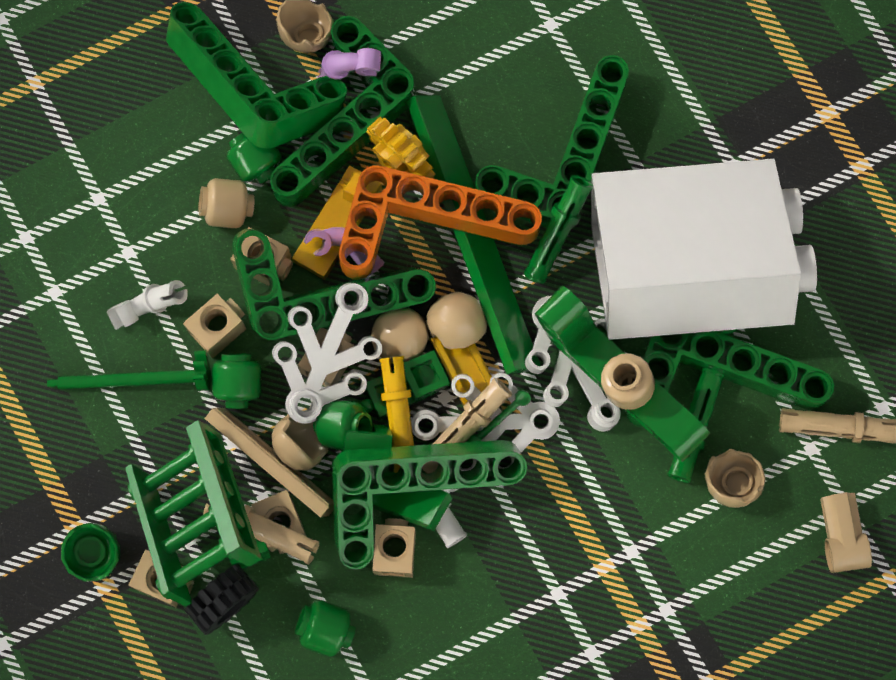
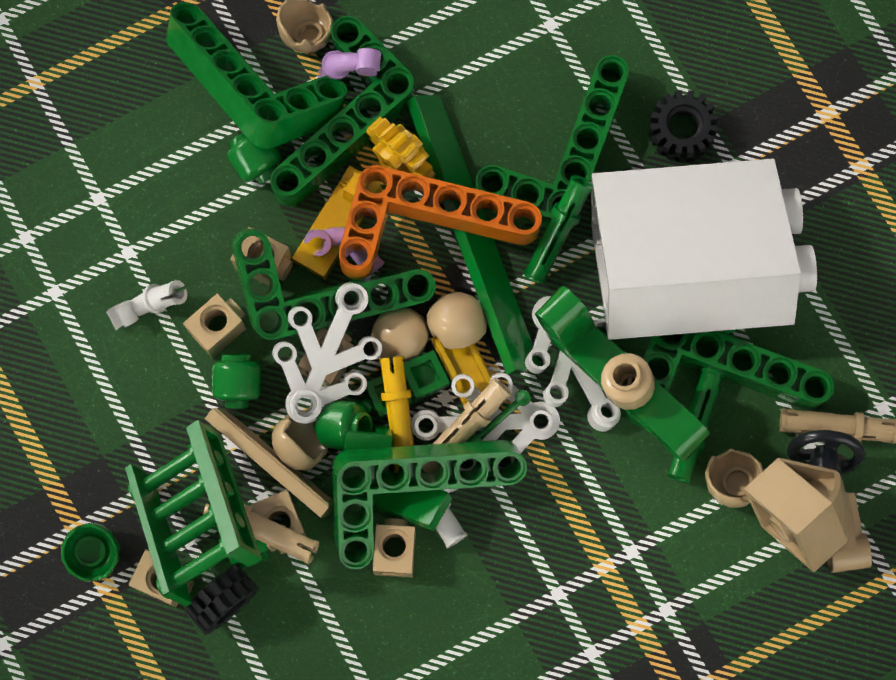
green piece [47,350,211,391] -> none
tan head [198,178,254,229] -> none
green head [295,600,356,657] -> none
none -> black tyre [649,90,718,163]
none -> tan piece [744,430,866,572]

